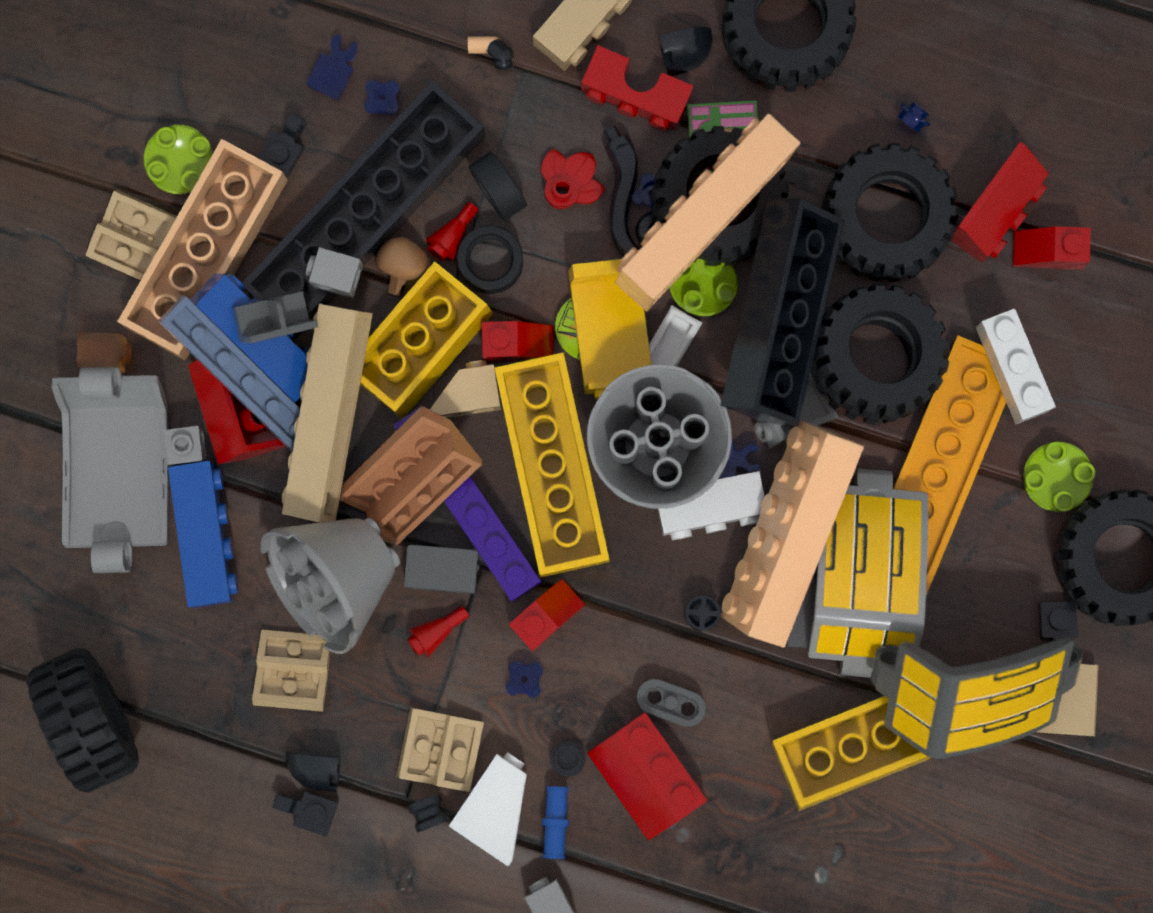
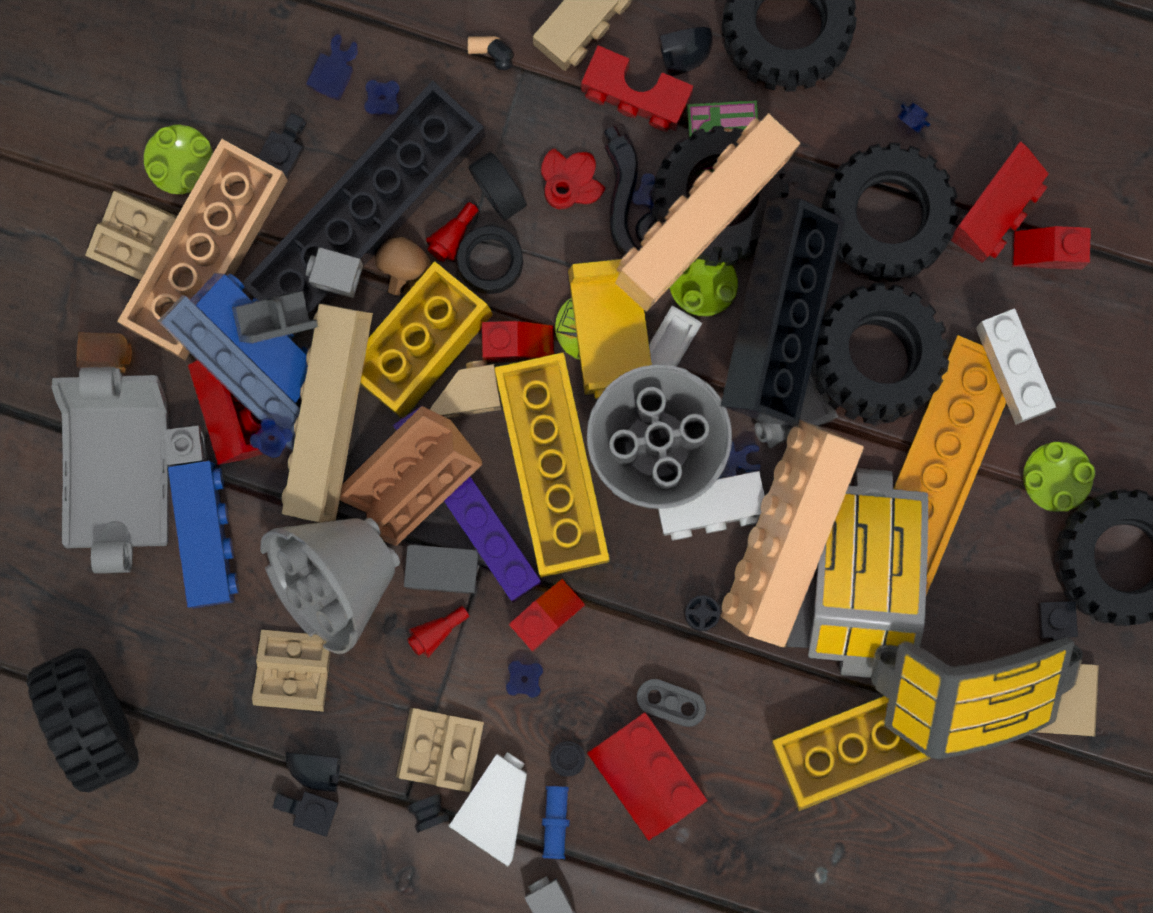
none -> clear blue plate [250,418,293,458]

